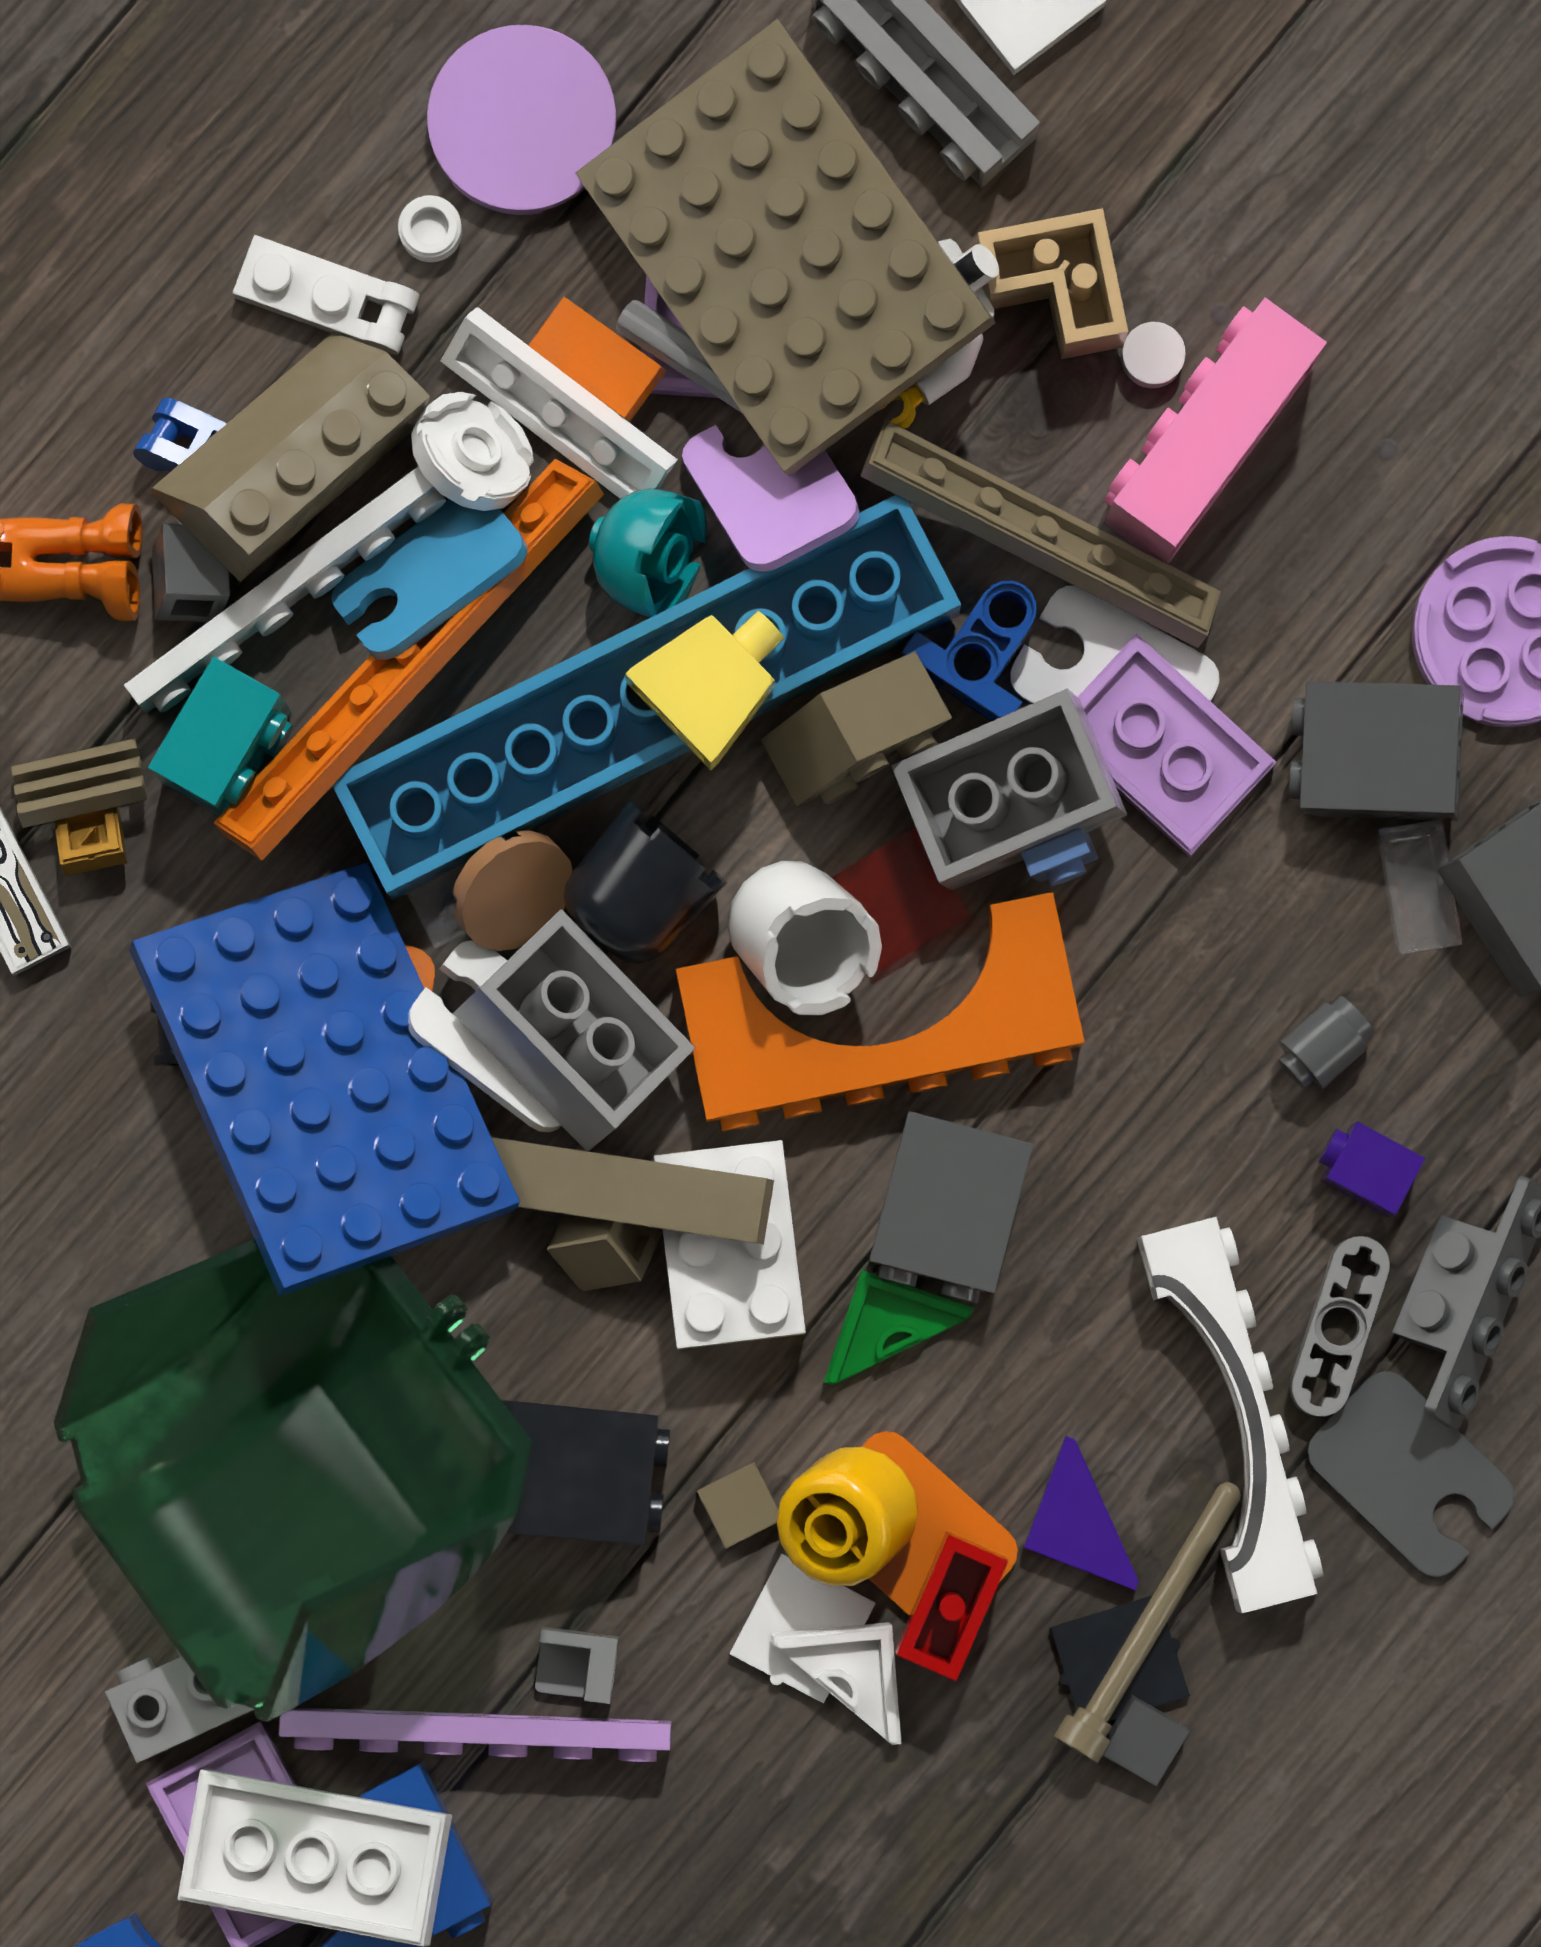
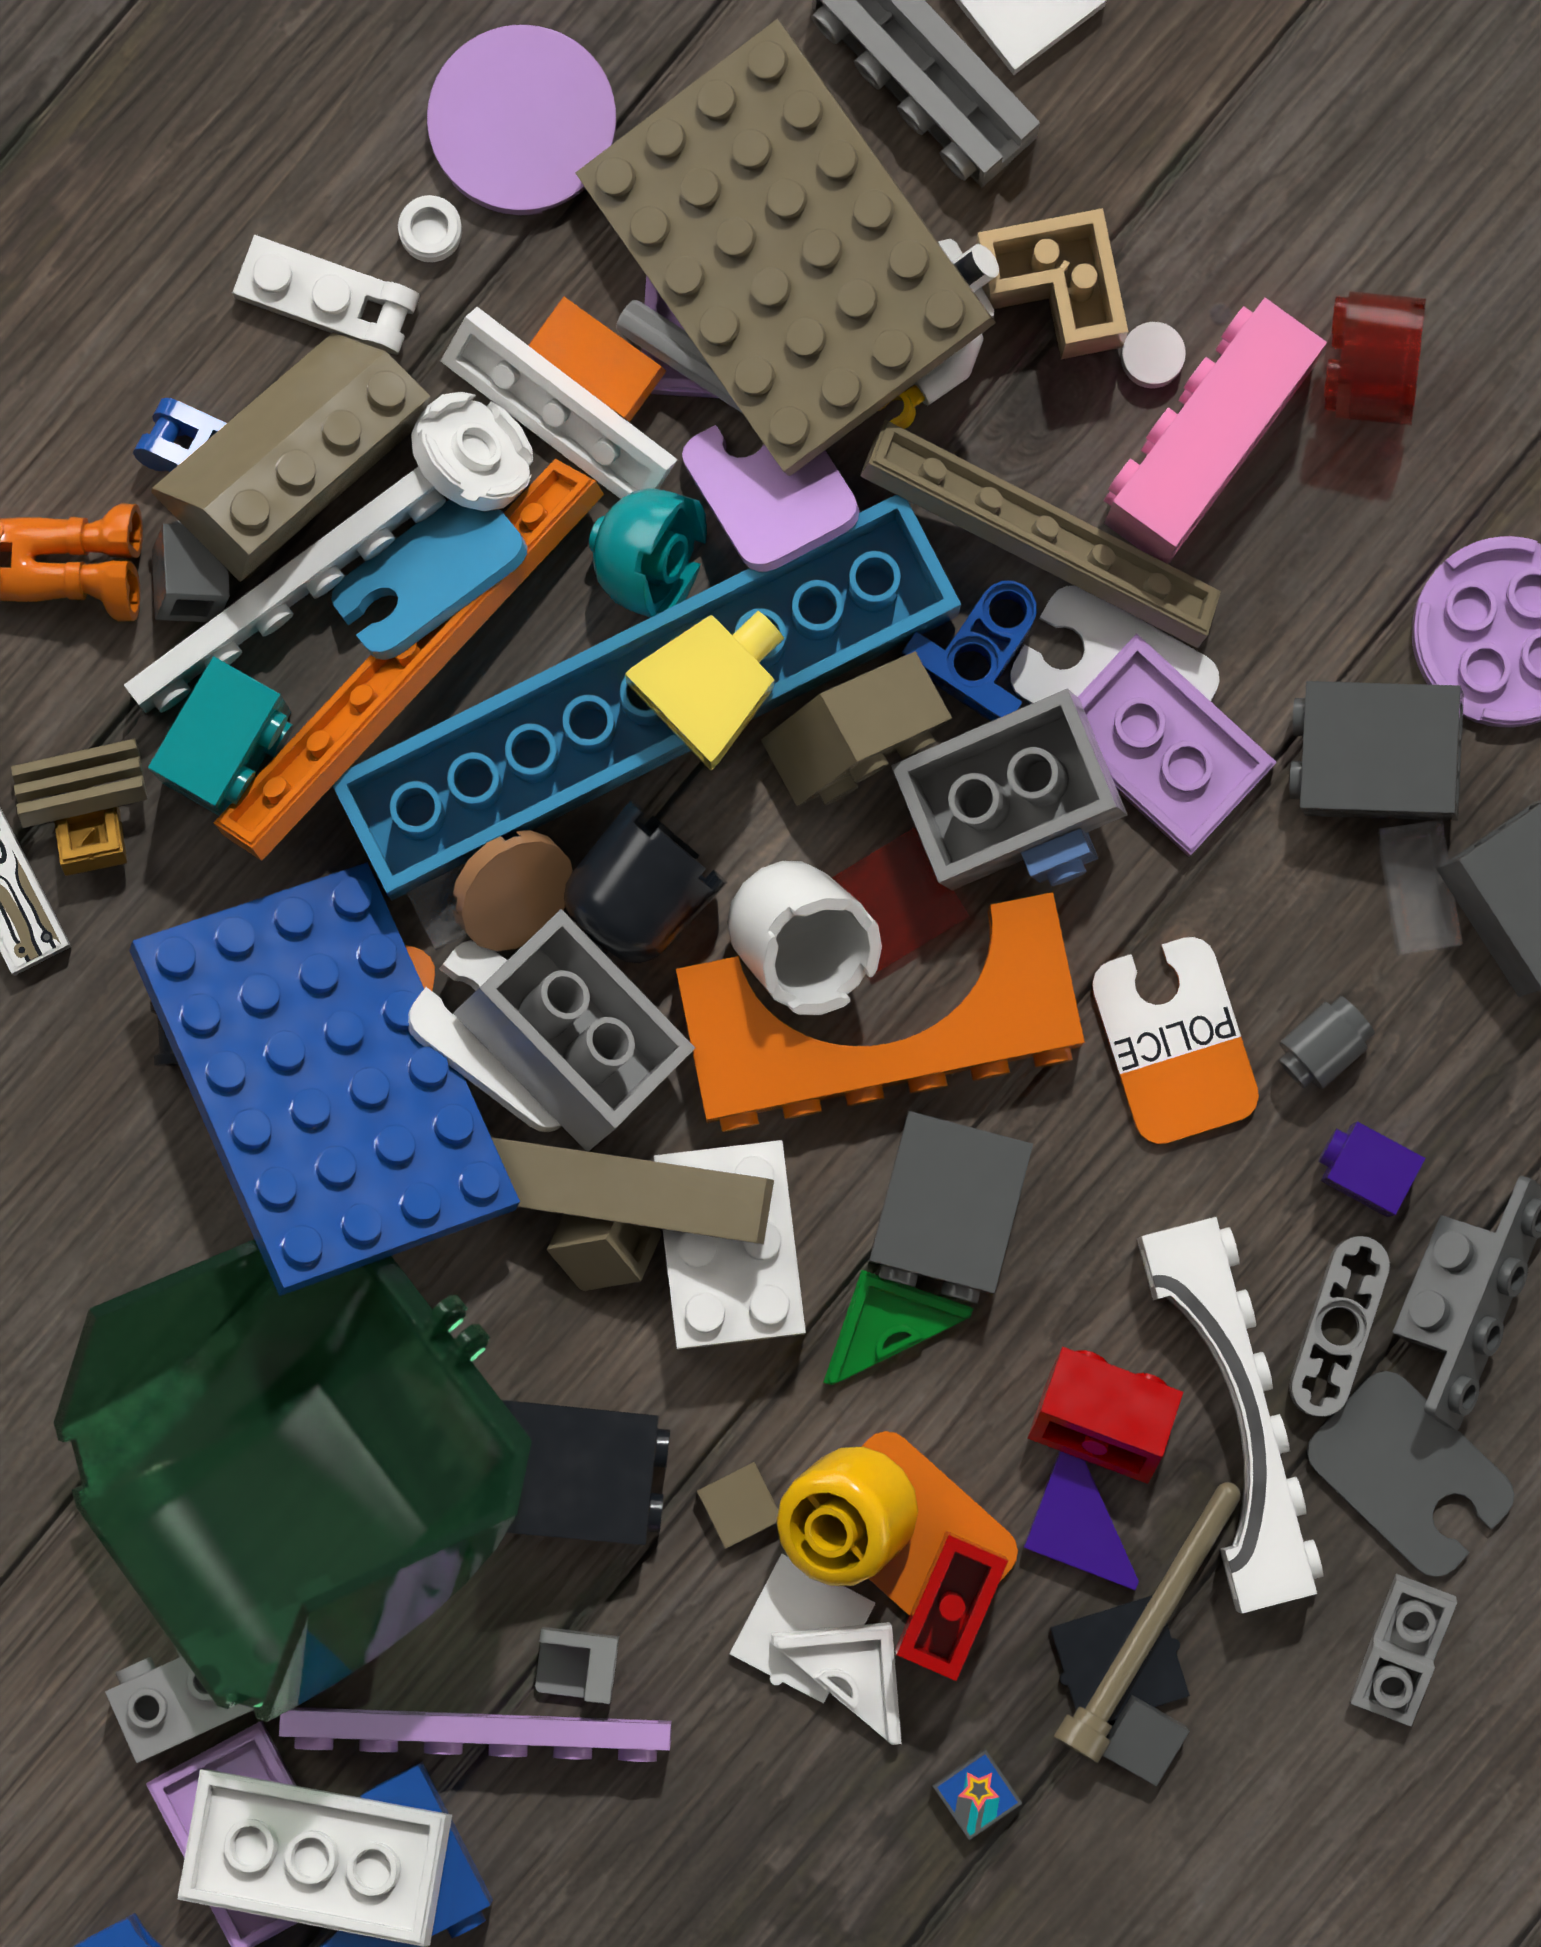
none -> tile [932,1748,1022,1840]
none -> red brick [1027,1346,1184,1484]
none -> piece [1092,937,1259,1144]
none -> clear red brick [1324,291,1426,426]
none -> light grey slope [1350,1574,1457,1726]

